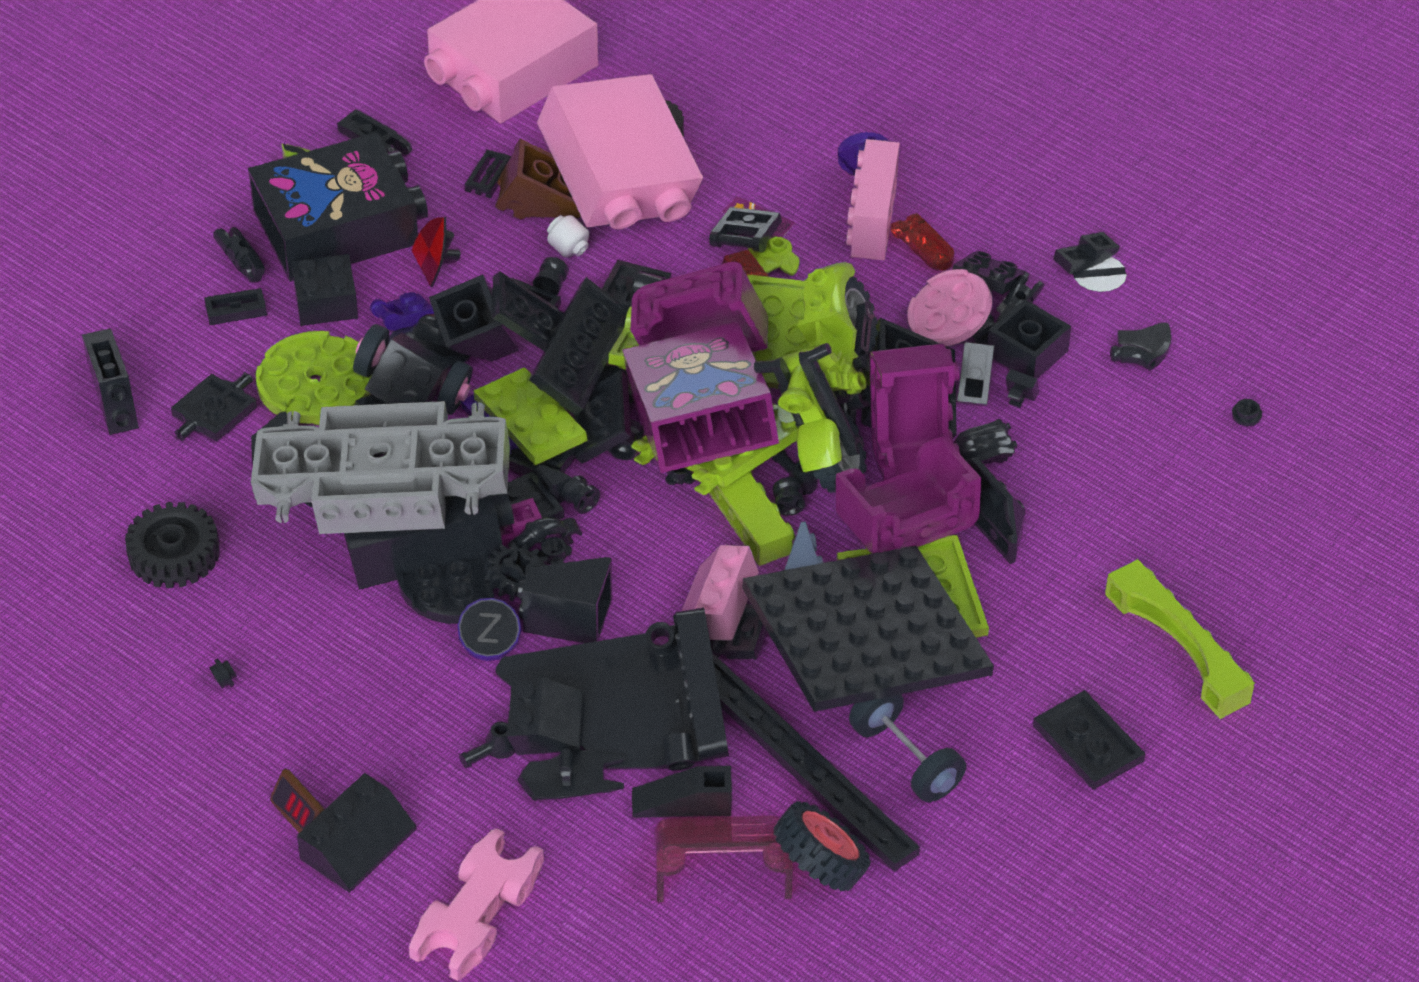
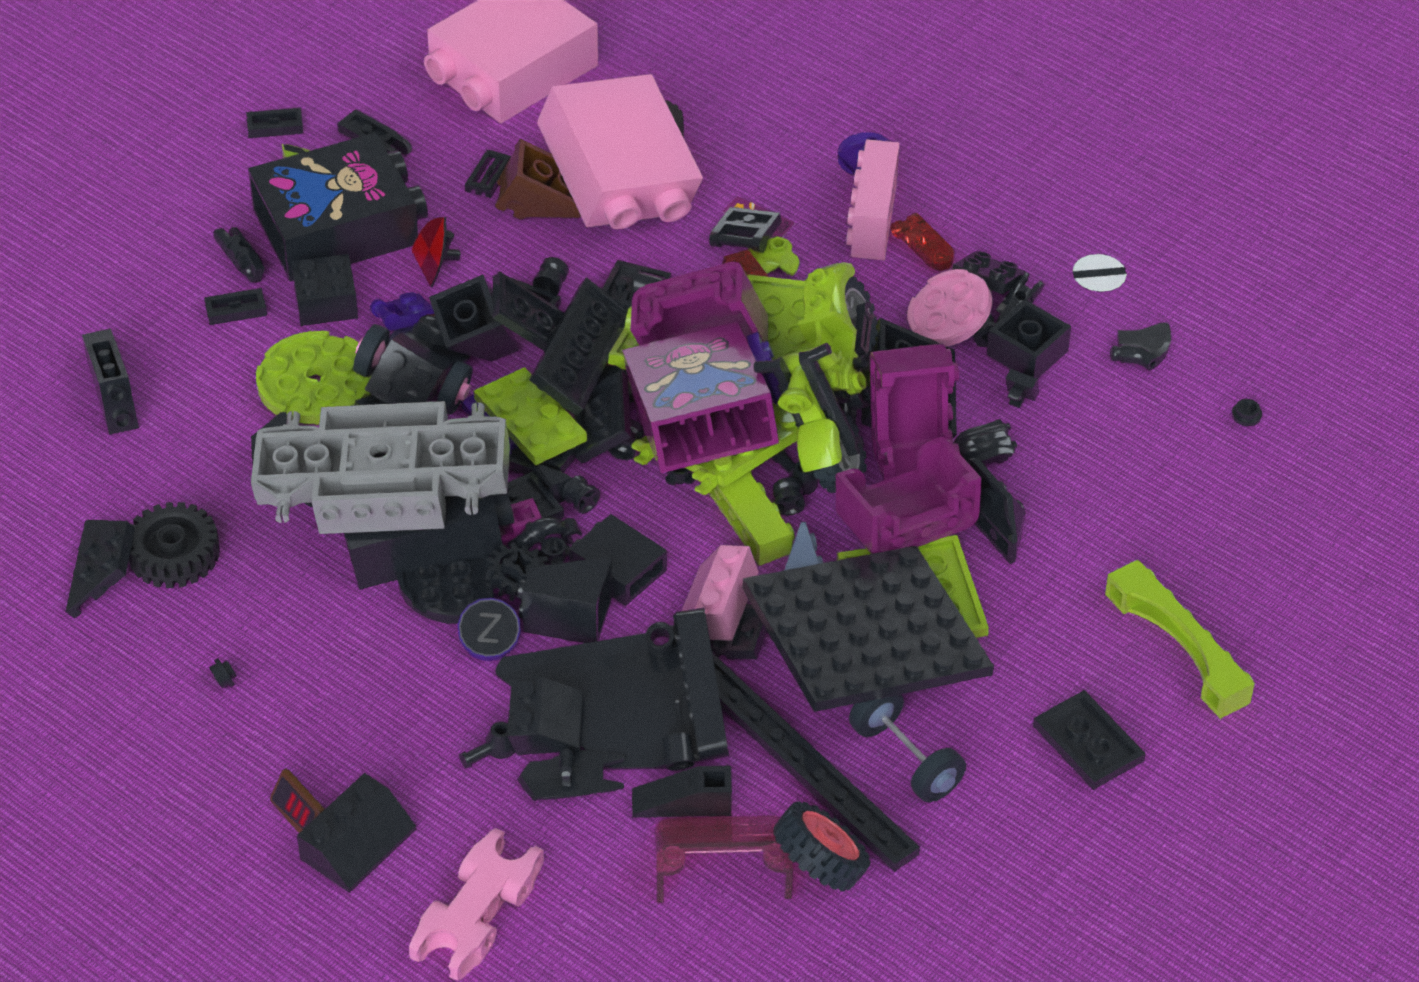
black plate [171,372,257,442] -> none
white head [547,215,589,258] -> none
slope [957,342,994,405] -> none
black slope [1053,232,1120,274] -> none
none -> black wing [65,520,135,618]
none -> black tile [246,107,304,139]
none -> black brick [569,514,667,606]
none -> dark purple plate [747,332,782,406]

